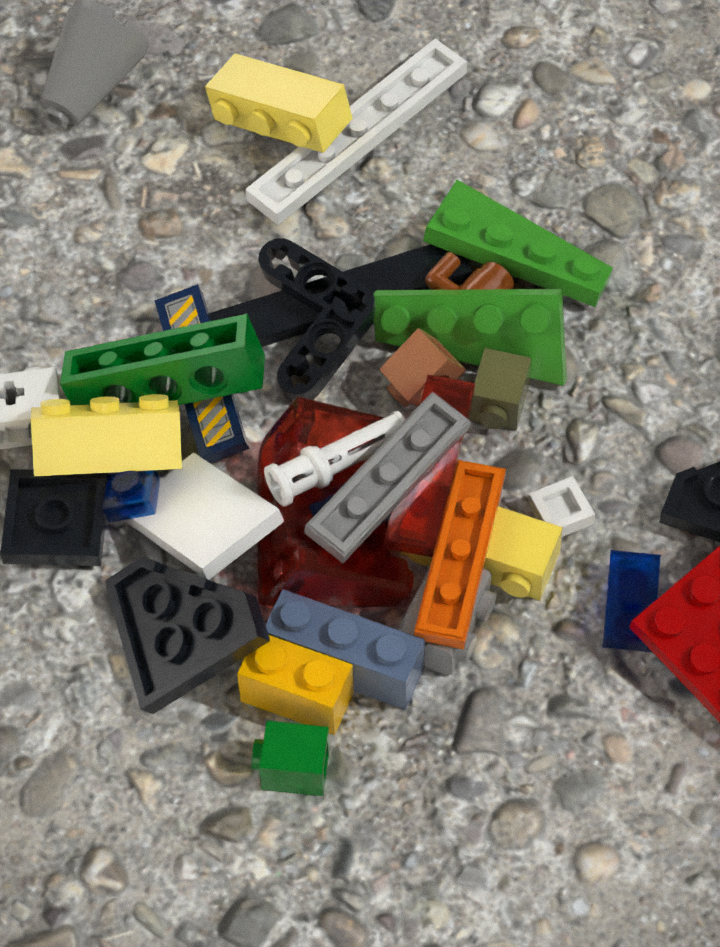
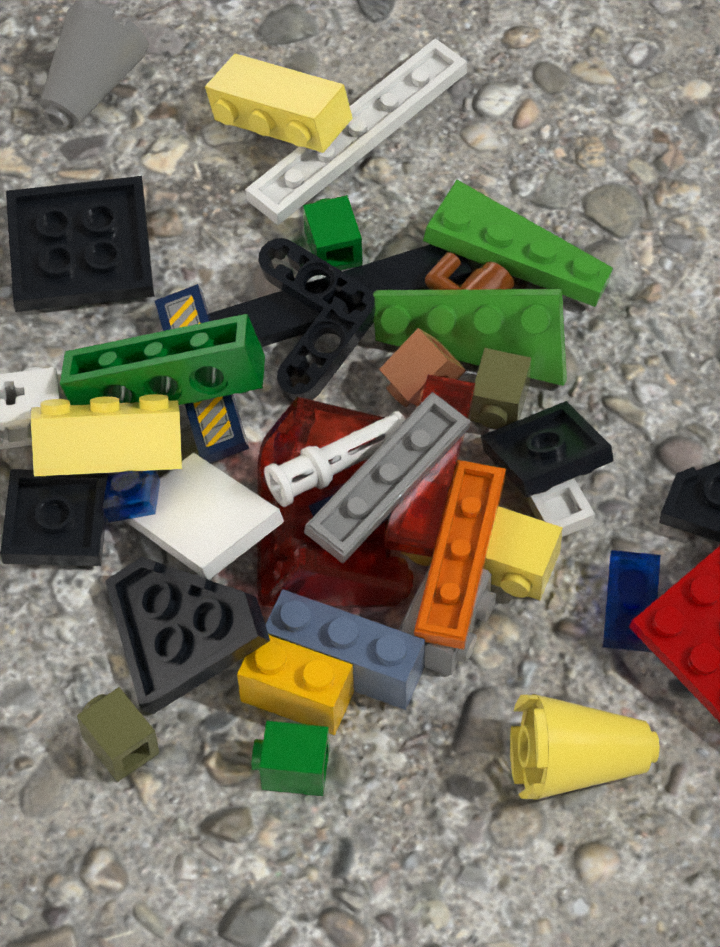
none -> black plate [6,176,155,312]
none -> olive brick [77,687,159,782]
none -> green brick [303,195,363,276]
none -> black plate [481,401,614,498]
none -> light yellow cone [510,694,660,800]

